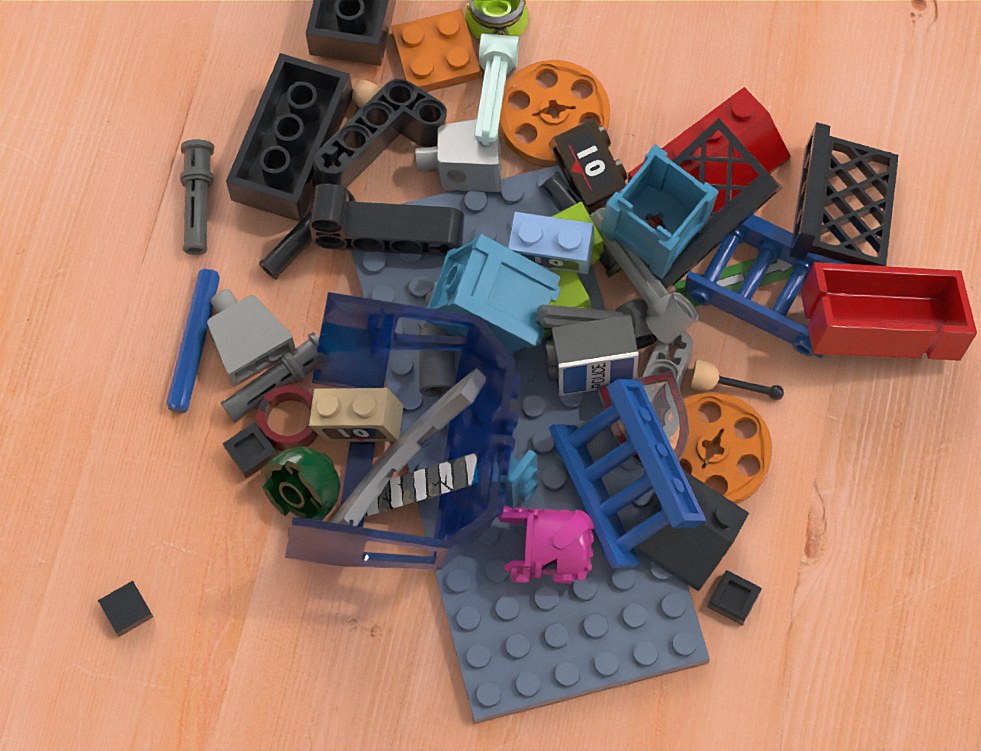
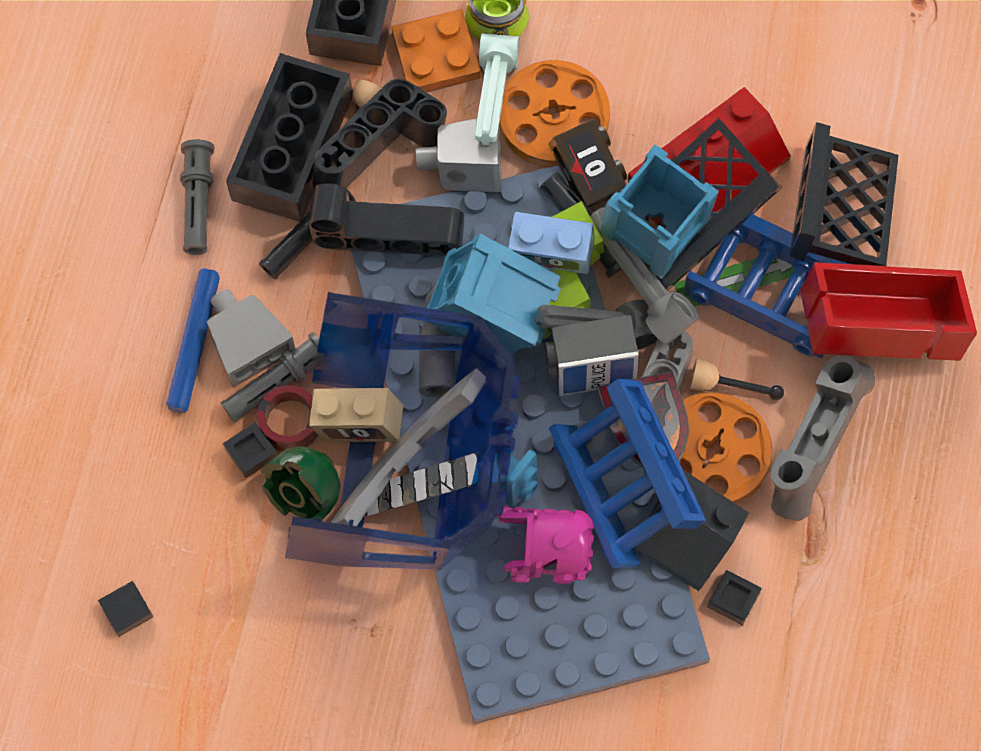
none -> dark grey plate [771,355,875,521]

